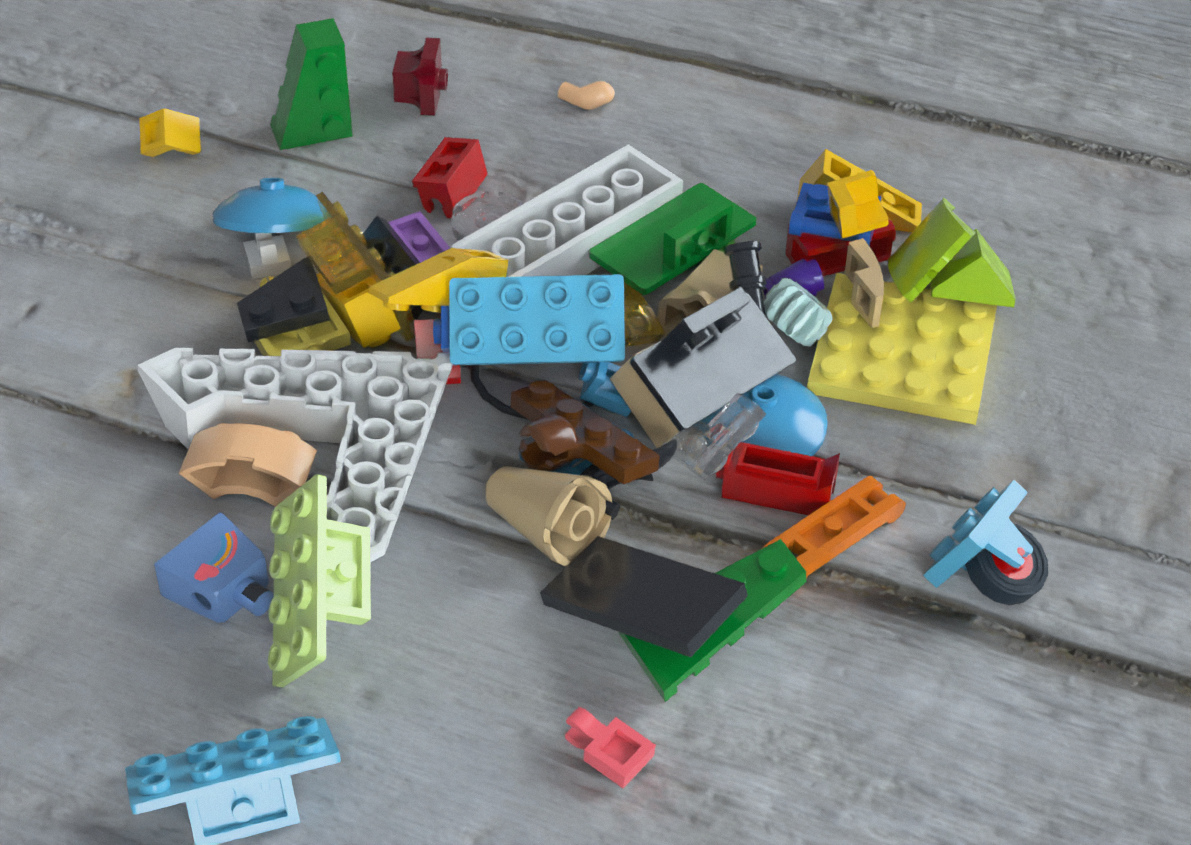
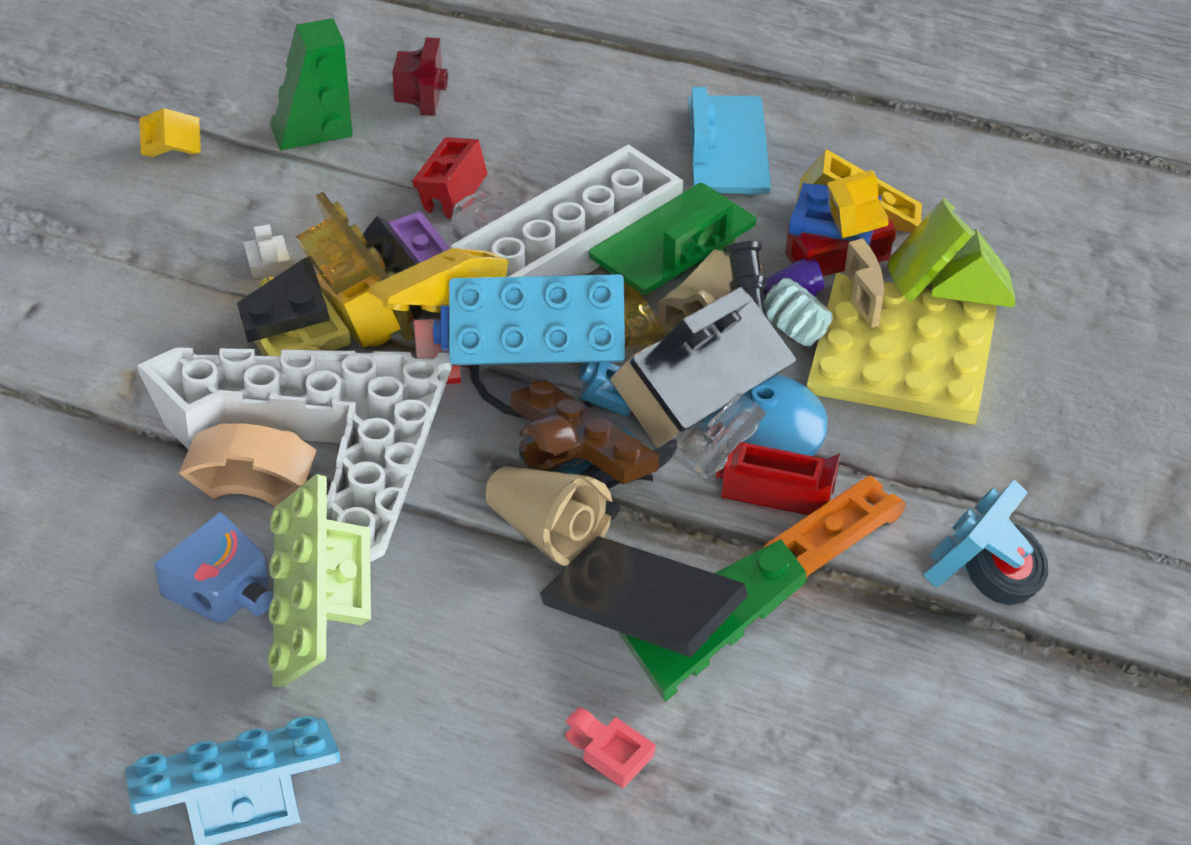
dark azure dish [212,177,333,233] -> none
light nougat arm [558,81,615,110] -> none
none -> medium azure bracket [688,87,771,195]

